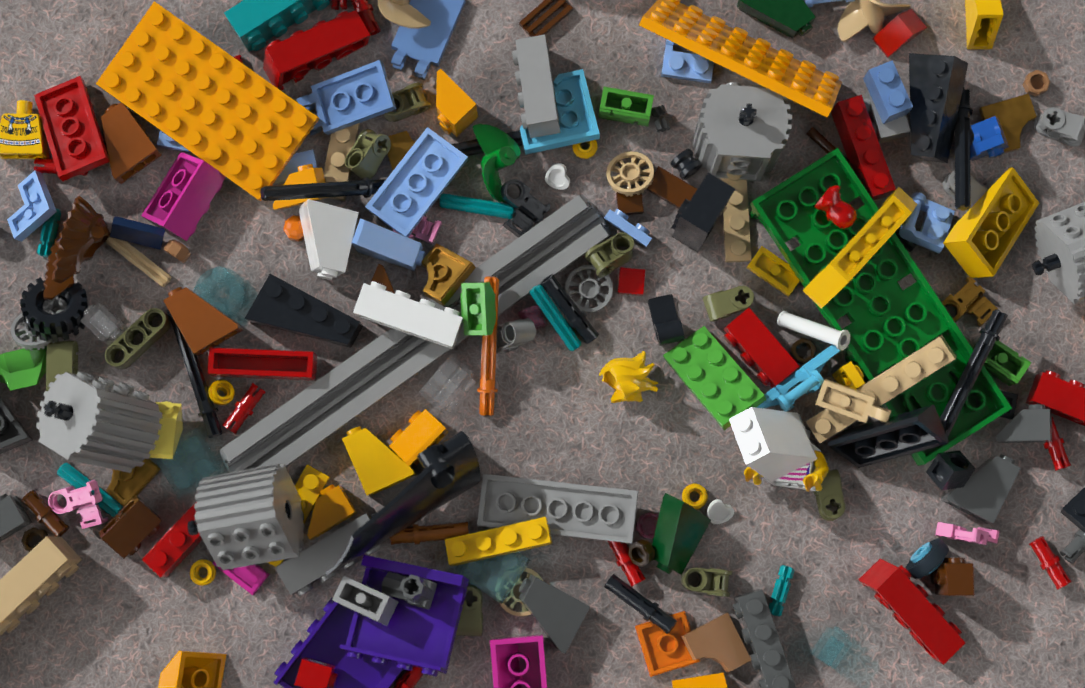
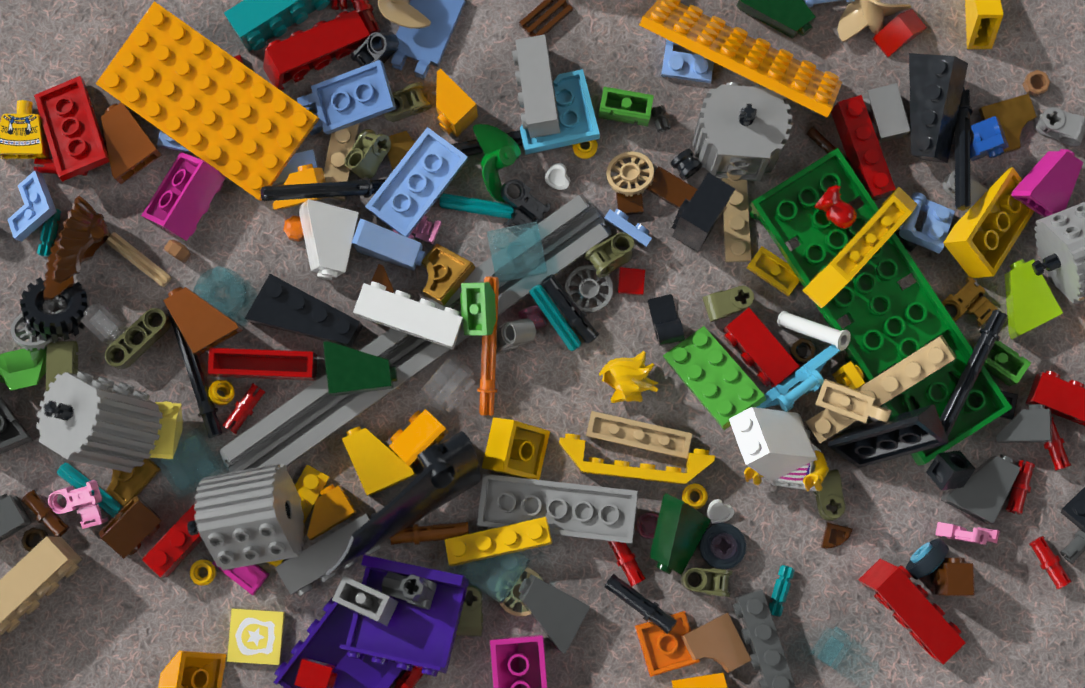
dark blue tile [110,216,165,250] -> none
dark brown tile [628,539,655,567] -> none
medium blue brick [863,60,913,124] -> none
none -> light yellow tile [227,608,285,665]
none -> dark green slope [323,341,398,396]
none -> black piece [350,31,399,67]
none -> yellow slope [482,417,550,480]
none -> clear light blue plate [486,221,547,283]
none -> yellow slope [559,434,715,485]
none -> tan plate [586,411,693,459]
none -> black wheel [699,523,747,570]
none -> reddish brown tile [821,522,853,548]
none -> lime slope [1004,259,1063,340]
none -> red pin [1006,460,1035,515]
none -> dark pink slope [1011,149,1083,217]

